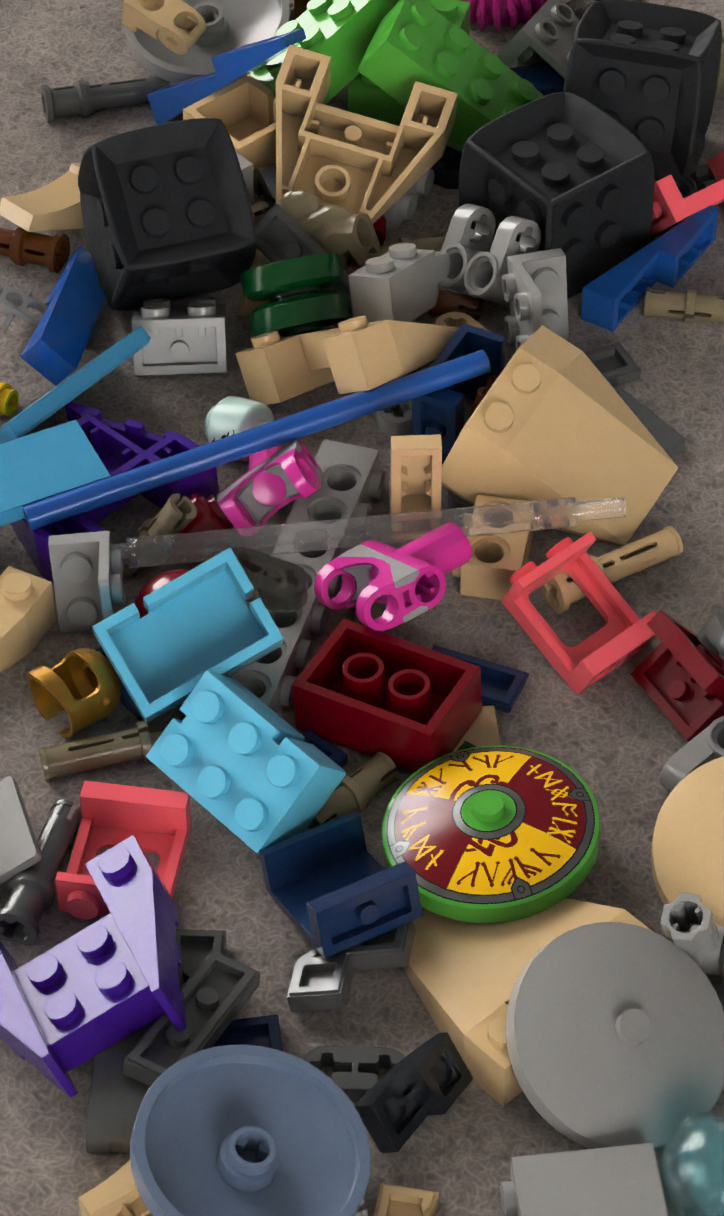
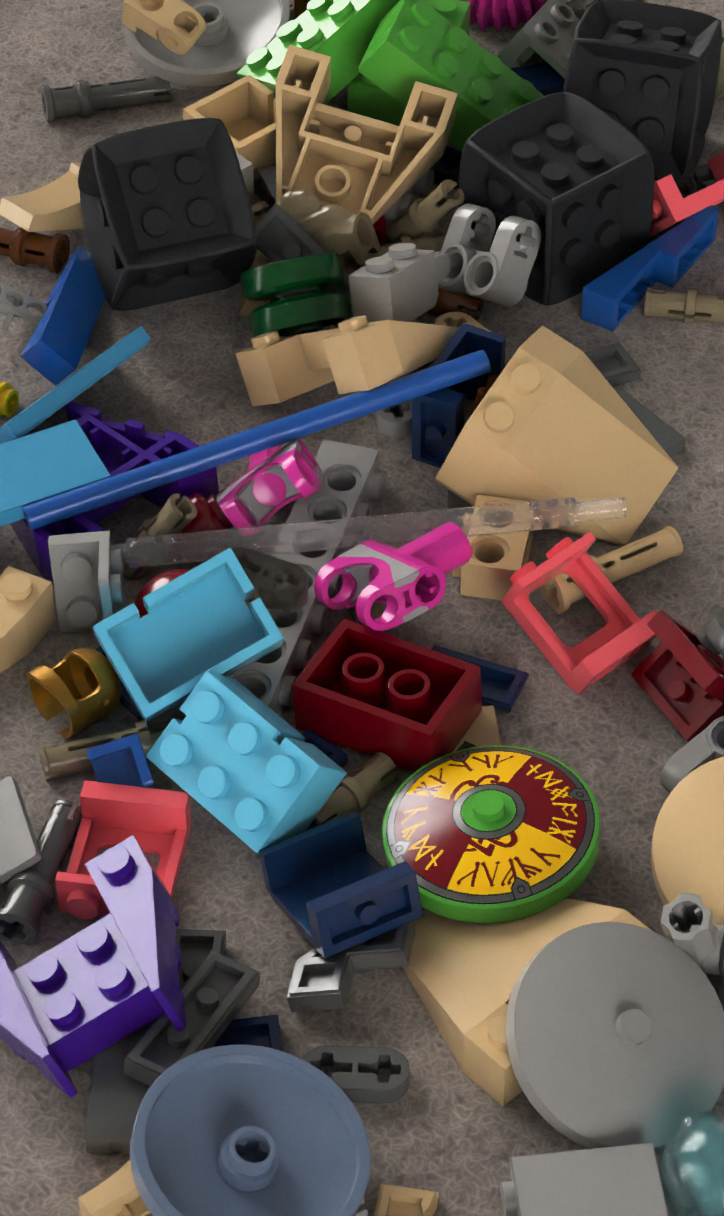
light grey bracket [132,297,227,376] -> none
blue slope [147,28,306,125] -> none
light aqua head [204,396,275,462] -> none
black slope [355,1032,473,1153] -> none
tan slope [389,434,442,540] -> none
light grey bracket [502,248,569,350] -> none
none -> blue panel [86,733,155,788]
none -> dark tan pin [388,179,464,242]

